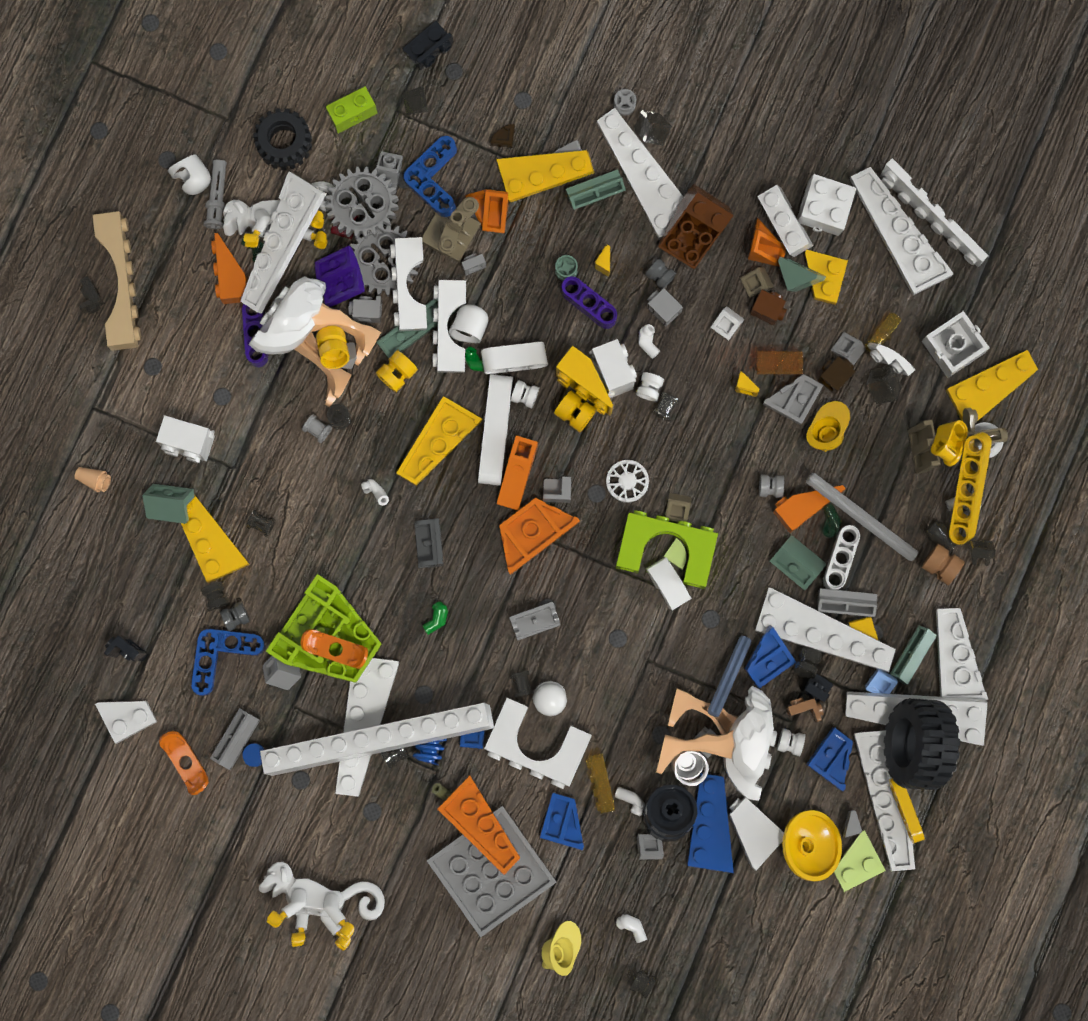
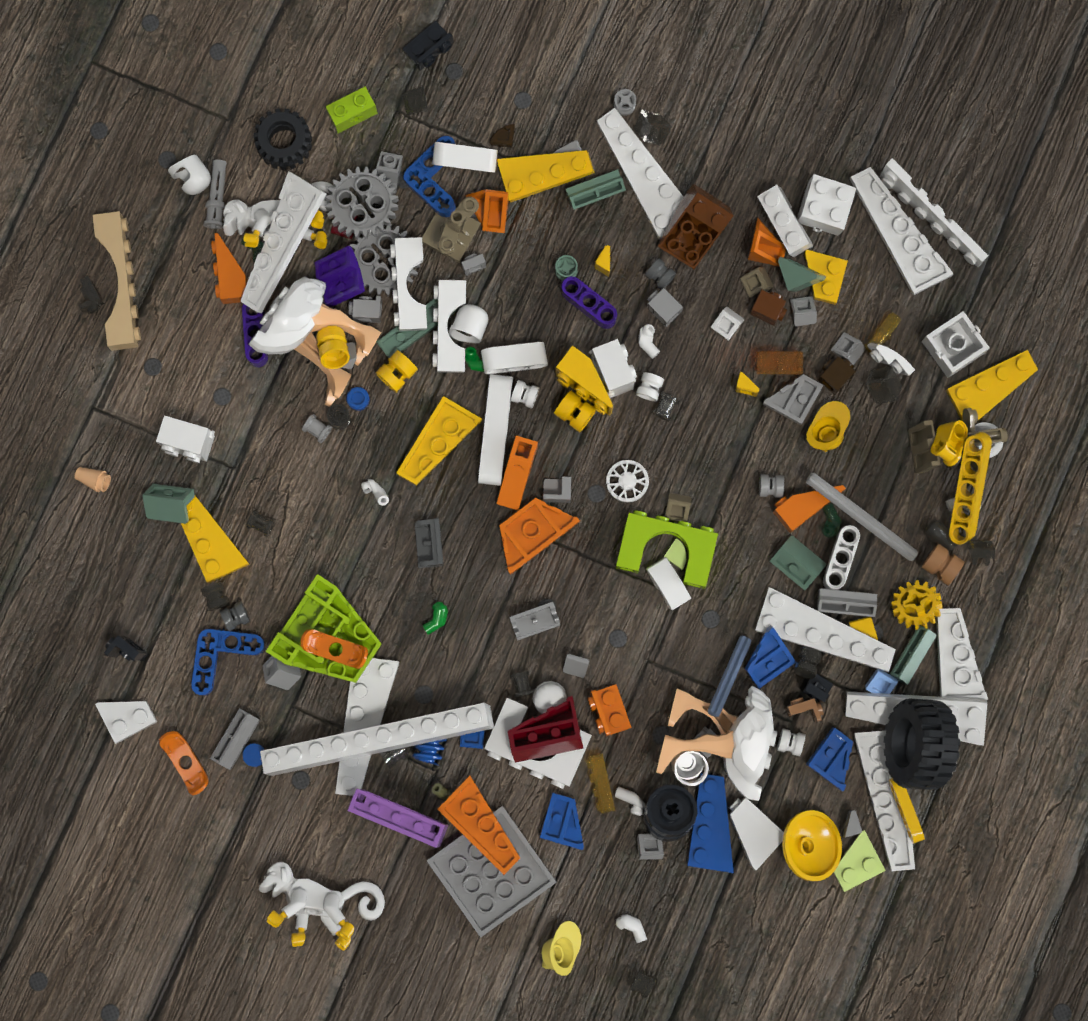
none -> blue tile [347,387,370,411]
none -> medium lavender window [347,788,449,848]
none -> white beam [432,142,498,173]
none -> dark red wedge [508,696,583,763]
none -> light grey slope [563,654,589,678]
none -> orange bracket [588,684,632,737]
none -> light grey slope [790,296,817,326]
none -> yellow gear [891,580,943,630]

